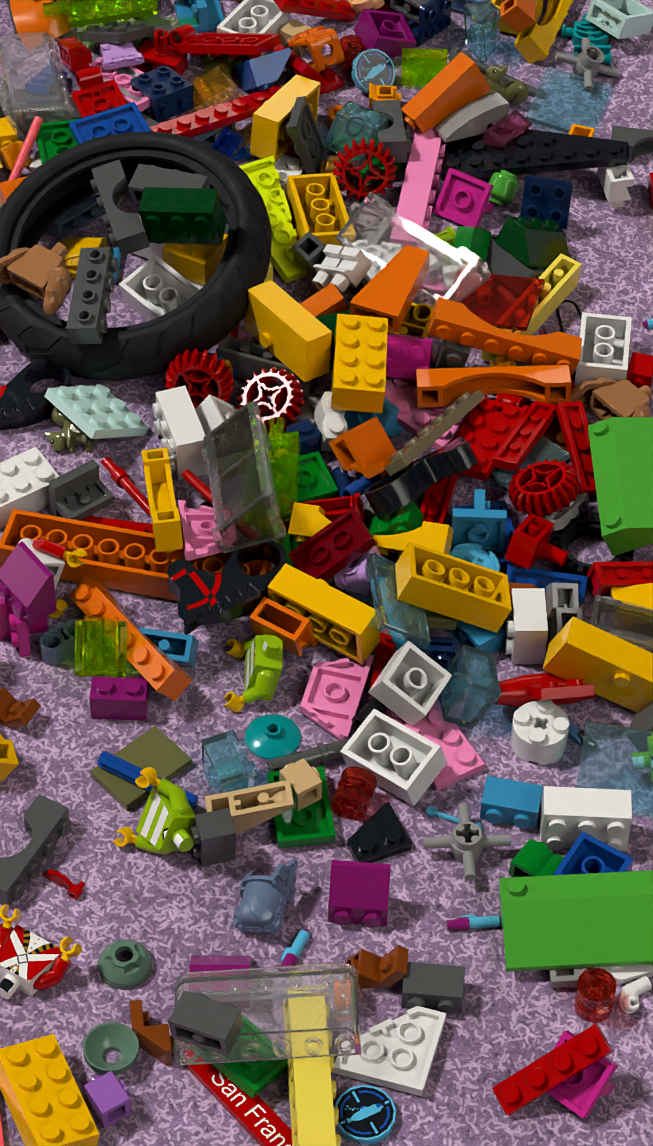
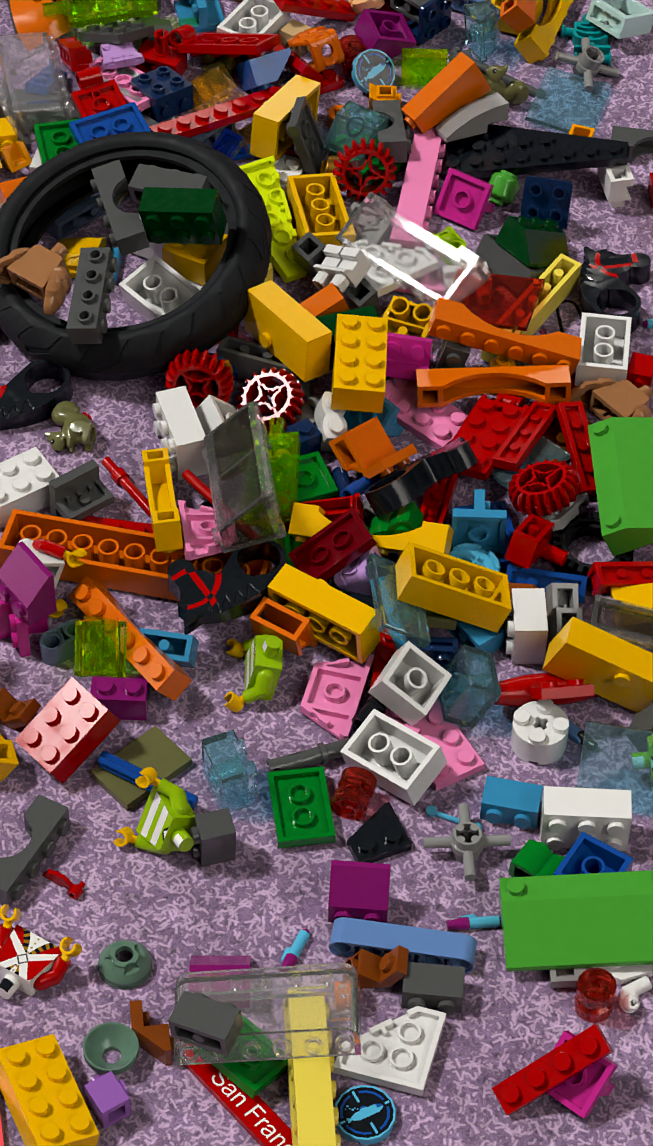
coral bar [8,116,43,181] -> none
light aqua plate [44,384,149,439] -> none
tan slope [205,780,294,834] -> none
sand blue helmet [233,860,298,935] -> none
teal dish [245,714,301,760] -> none
tan brick [279,758,322,811] -> none
orange slope [350,245,430,333] -> none
dark tan plate [384,389,485,476] -> none
green brick [452,226,491,264] -> none
clear pink slope [482,109,533,147] -> none
none -> brick [14,677,120,783]
none -> medium blue beam [329,917,477,973]
none -> black animal [579,246,651,334]

